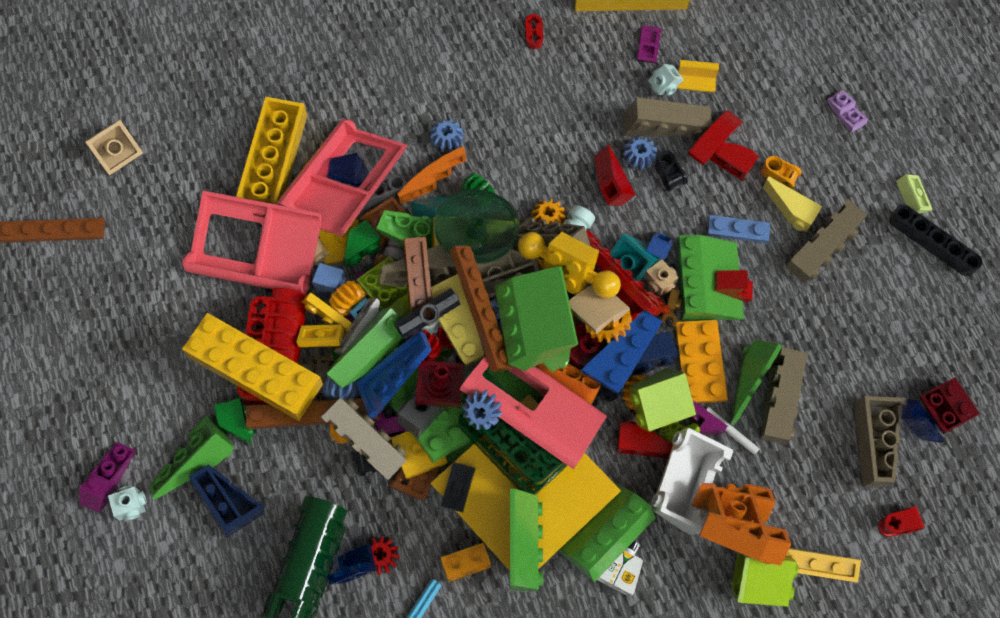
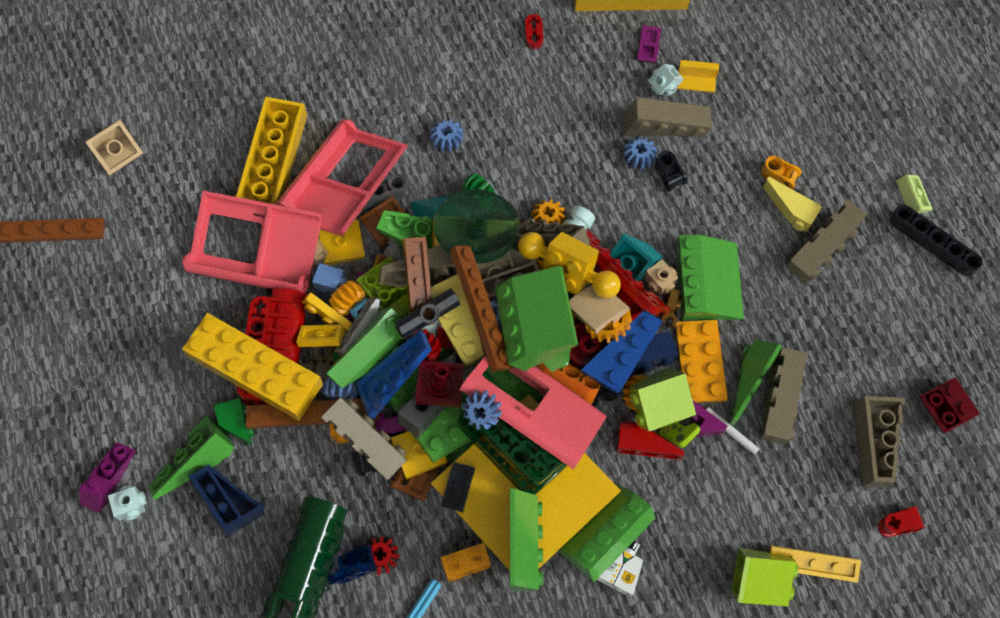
clear blue slope [327,153,368,187] -> none
green slope [344,220,381,268] -> none
orange slope [398,146,466,205] -> none
red slope [594,145,636,206] -> none
blue slope [647,232,674,259] -> none
white windscreen [651,428,733,535] -> none
red slope [688,110,744,166] -> none
orange wedge [691,483,791,566] -> none
red slope [695,138,759,181] -> none
medium blue plate [707,215,770,243] -> none
red slope [715,270,753,303] -> none
lavender slope [827,90,868,133] -> none
clear blue panel [901,400,944,443] -> none

